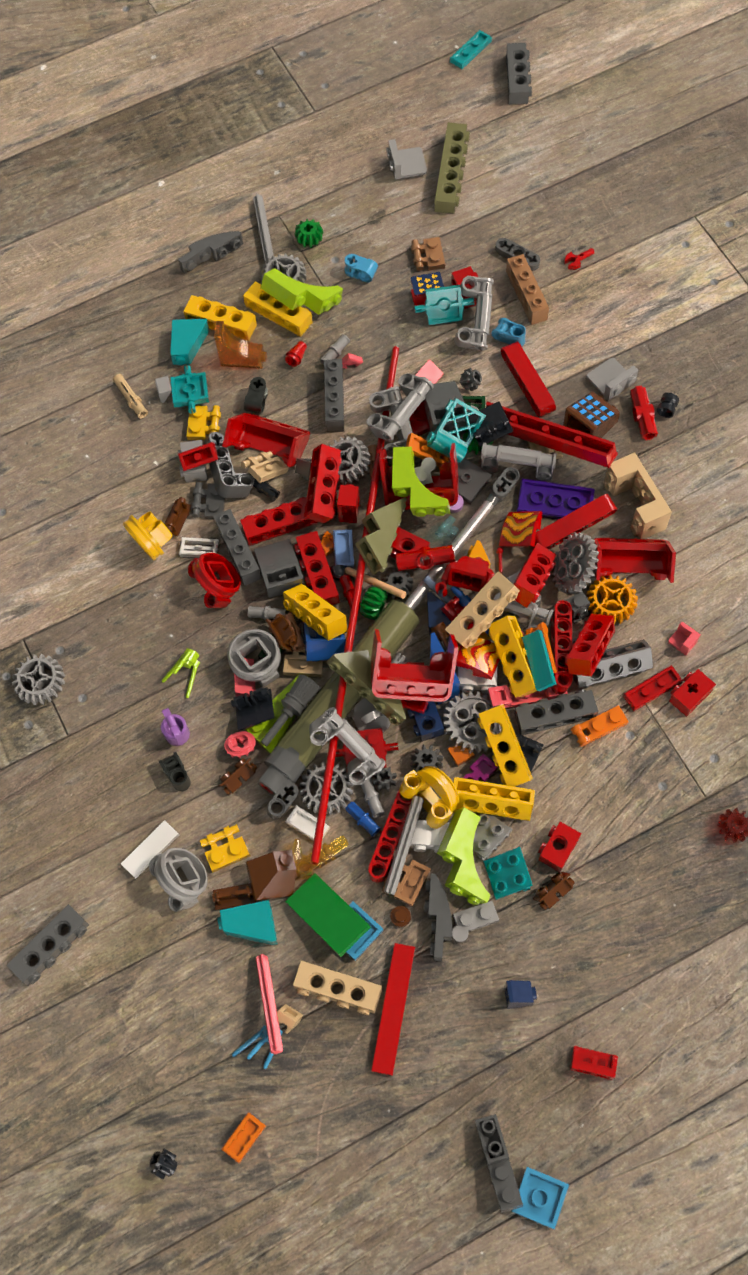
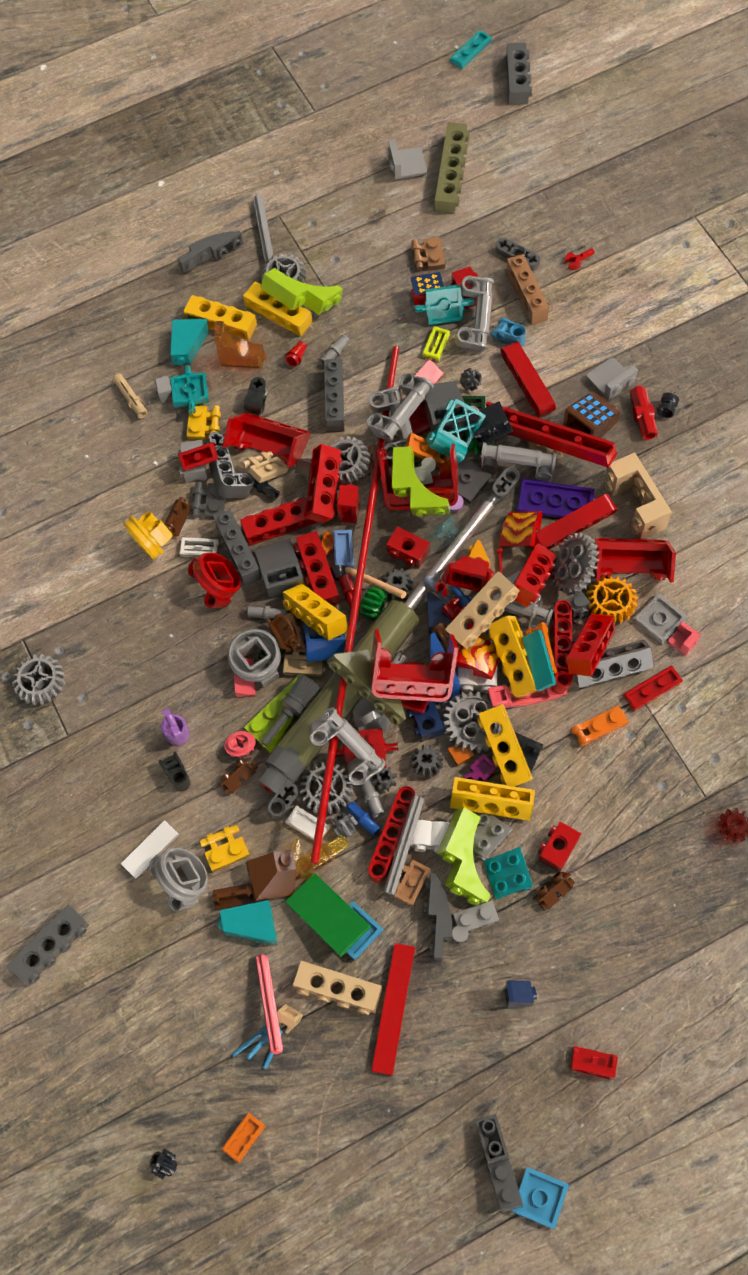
lime plant [162,648,200,698] -> none
black hinge [231,687,274,731] -> none
green gear [295,219,323,248] -> none
coral tile [342,353,363,368] -> none
dark azure piece [344,254,378,283] -> none
olive slope [355,497,407,575] -> none
reddish brown plate [390,906,411,927] -> none
red piece [396,545,455,571] -> none
yellow piece [399,766,459,829] -> none
dark grey brick [514,690,599,735] -> none
red brick [669,669,716,717] -> none
none -> dark grey gear [331,812,358,838]
none -> neon yellow tile [422,326,450,362]
none -> light grey tile [633,593,688,645]

